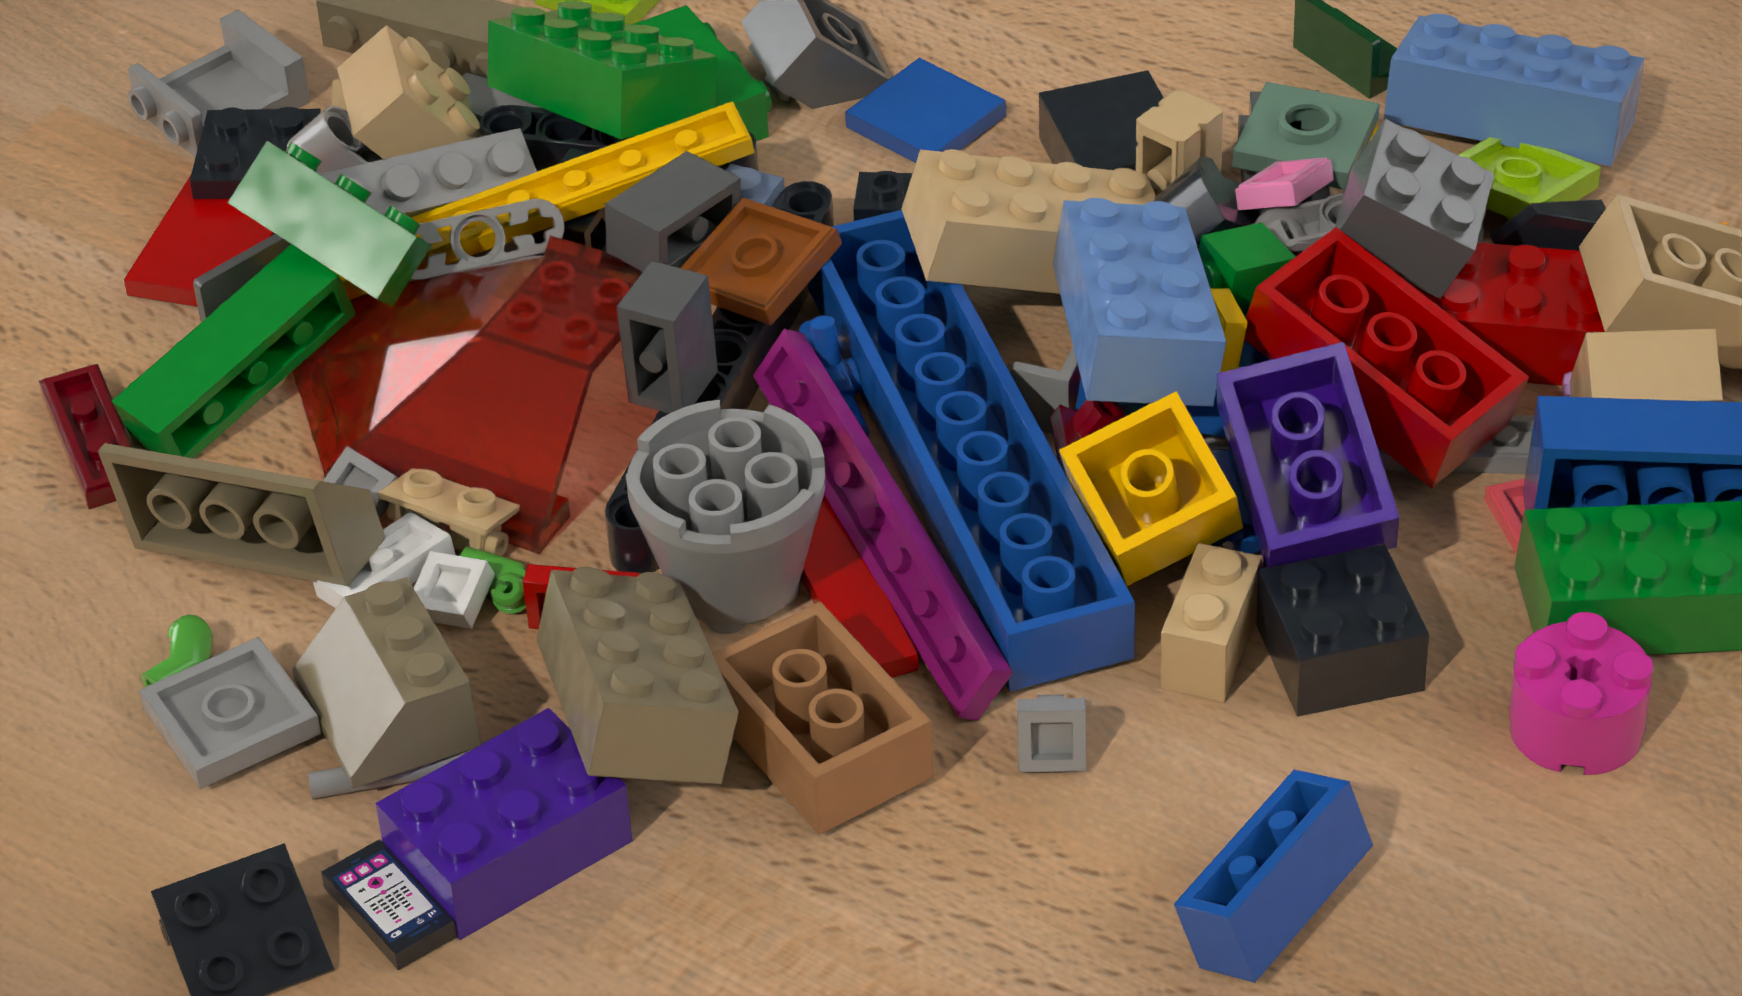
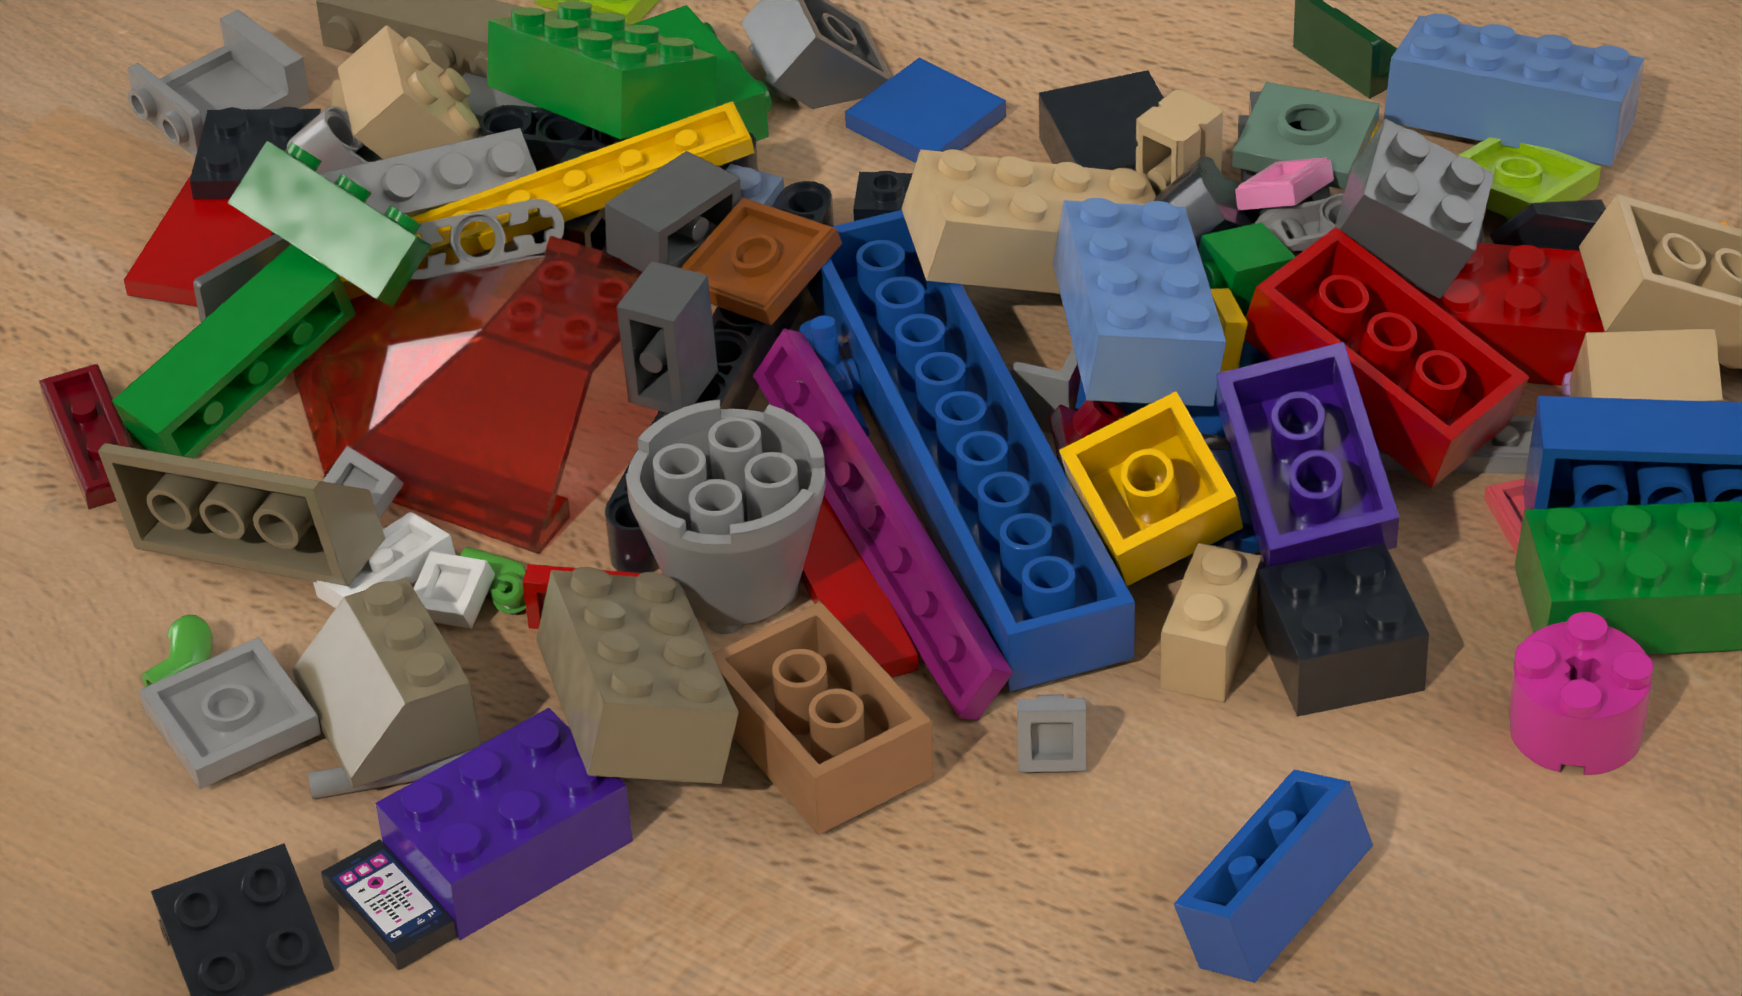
tan hinge [377,468,520,556] -> none

